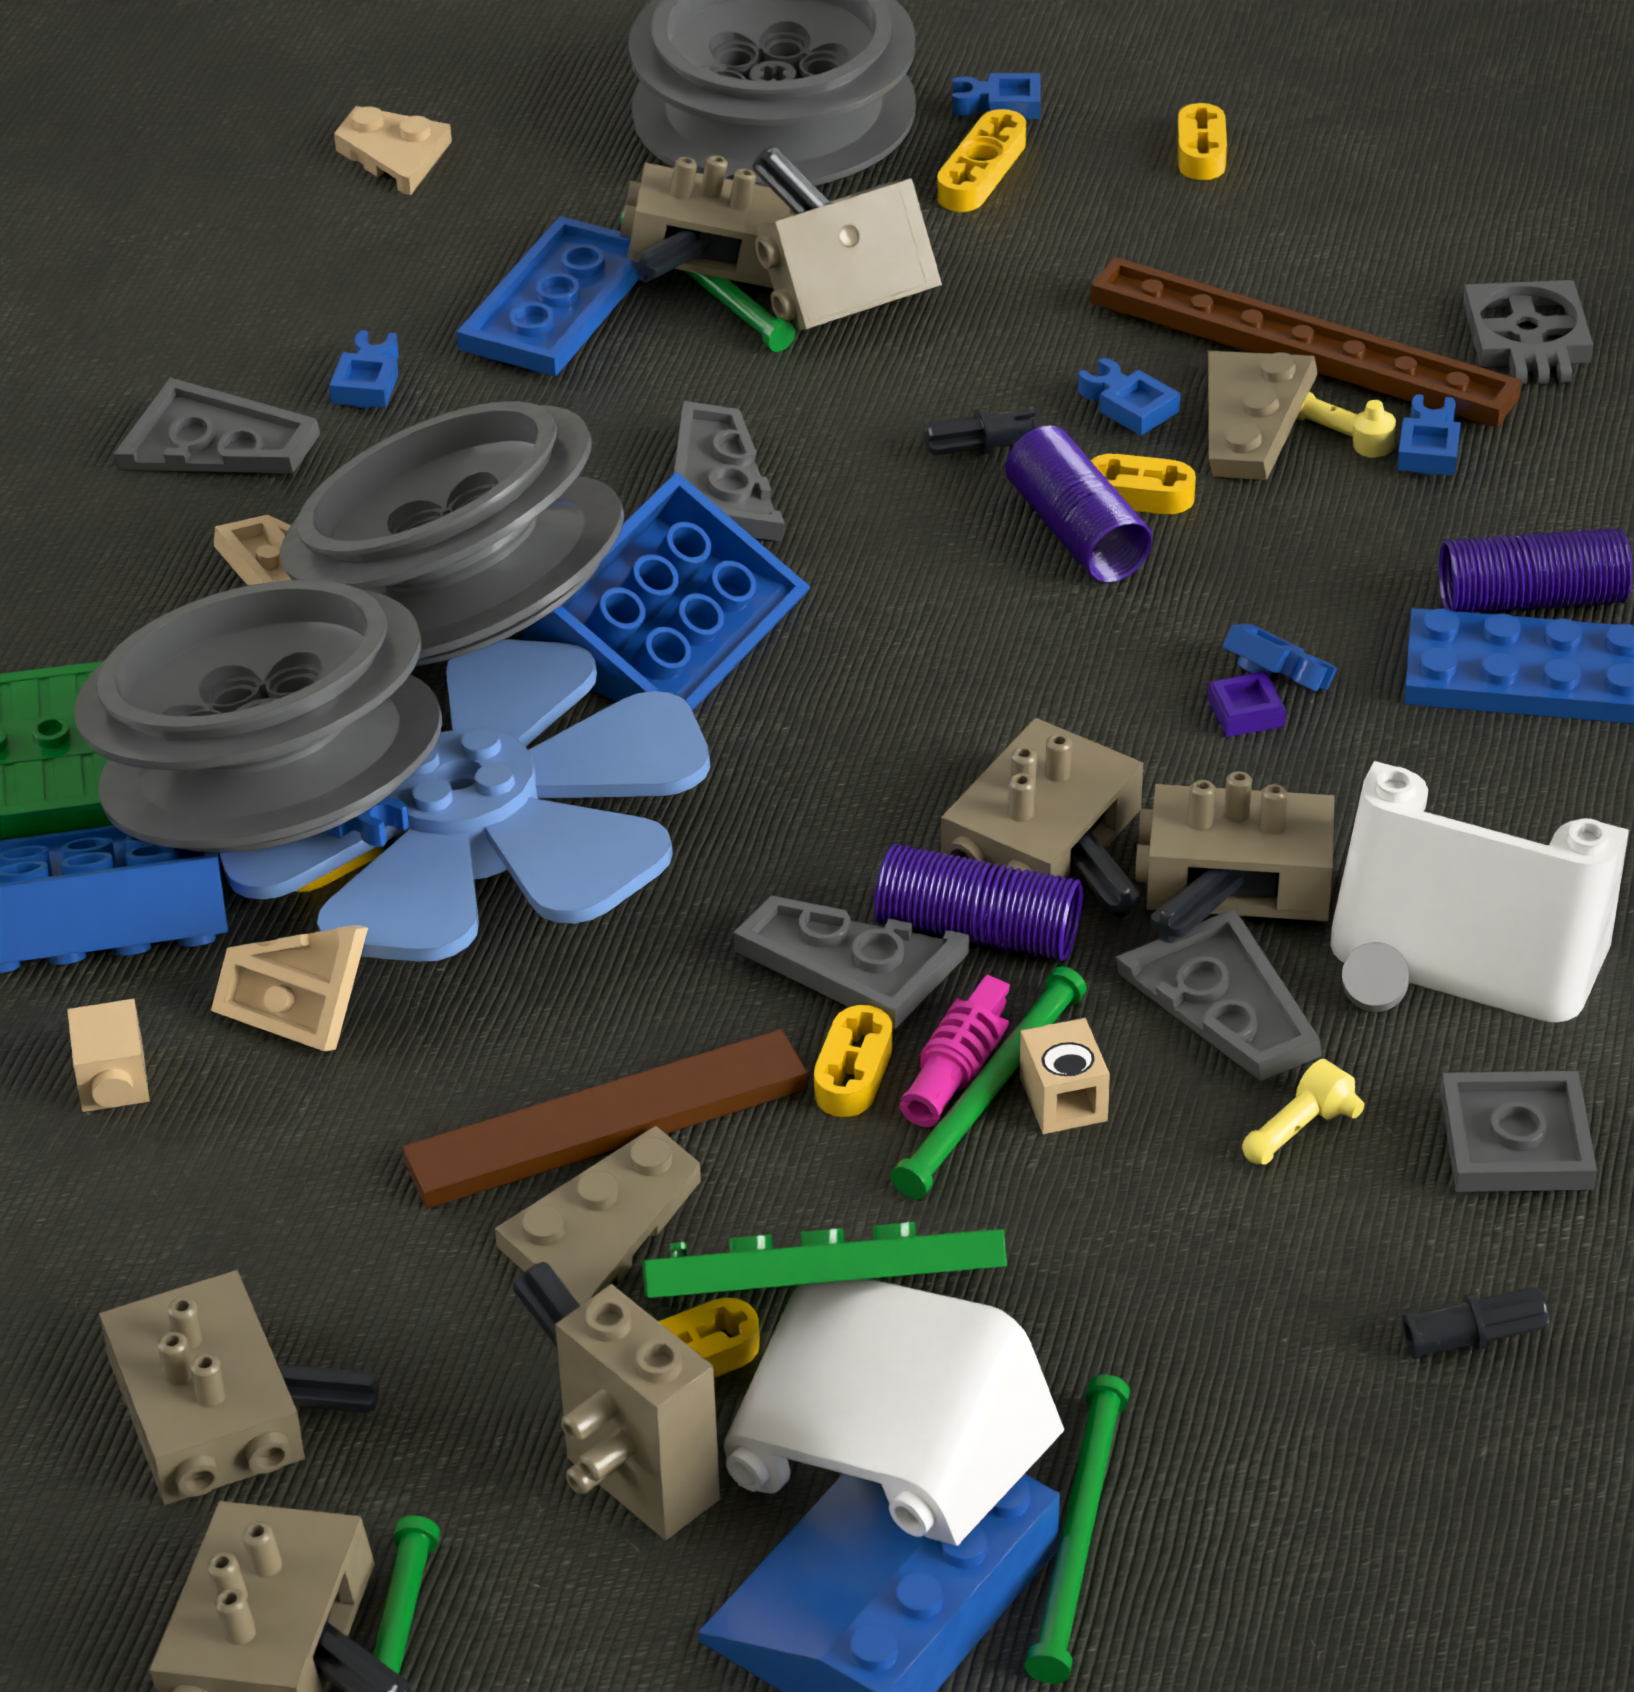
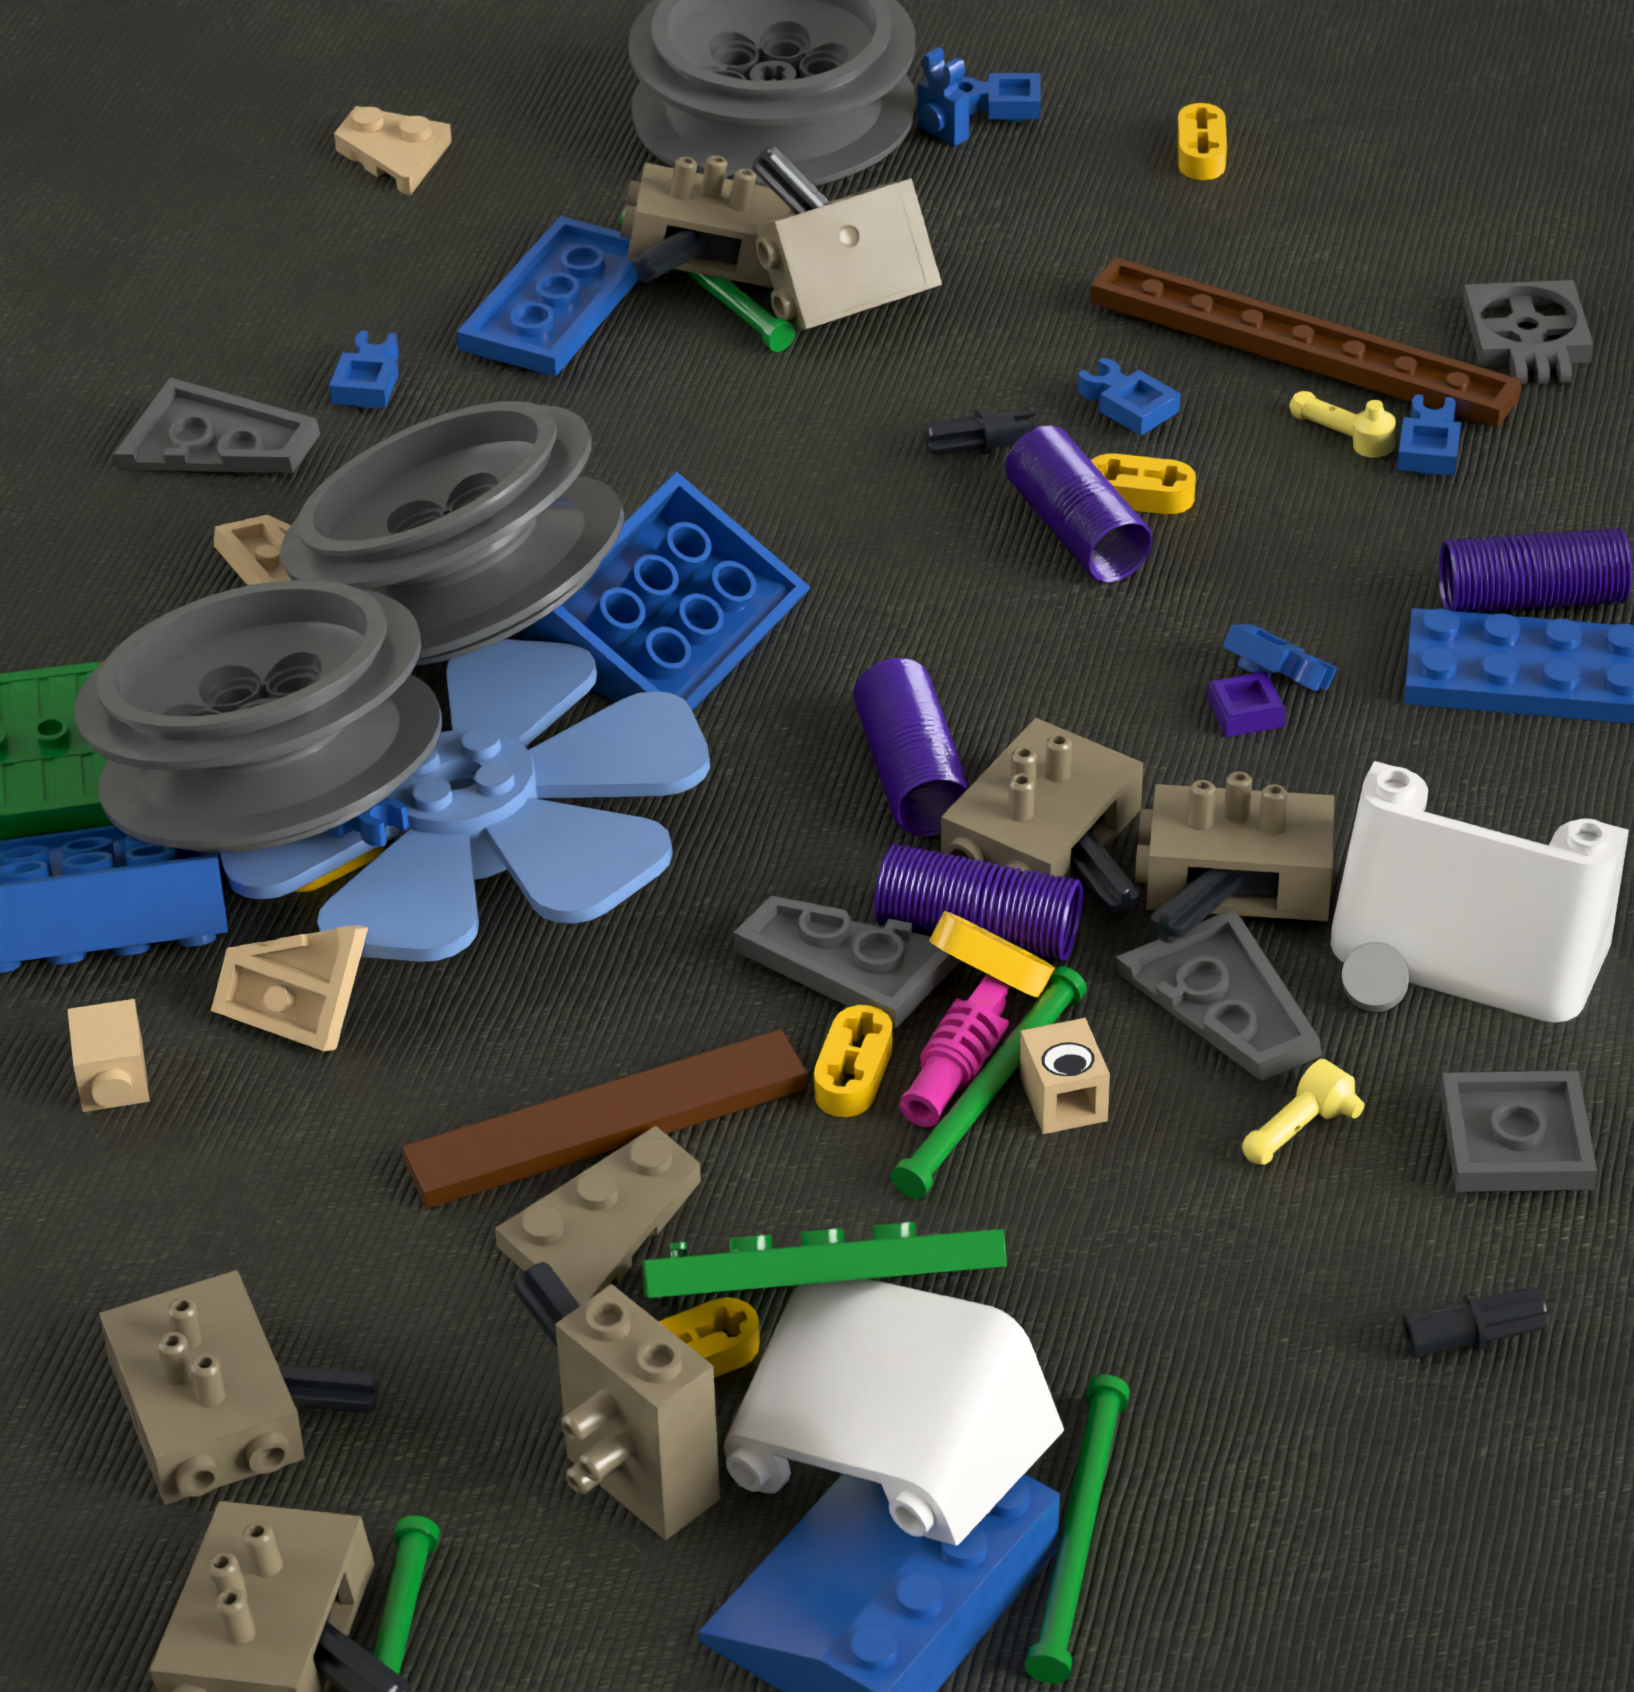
dark grey wing [673,401,785,542] -> none
yellow beam [937,109,1026,212] -> none
dark tan wing [1208,351,1318,480] -> none
none -> dark purple piece [853,658,969,837]
none -> blue plate [917,47,969,147]
none -> yellow beam [929,911,1055,998]

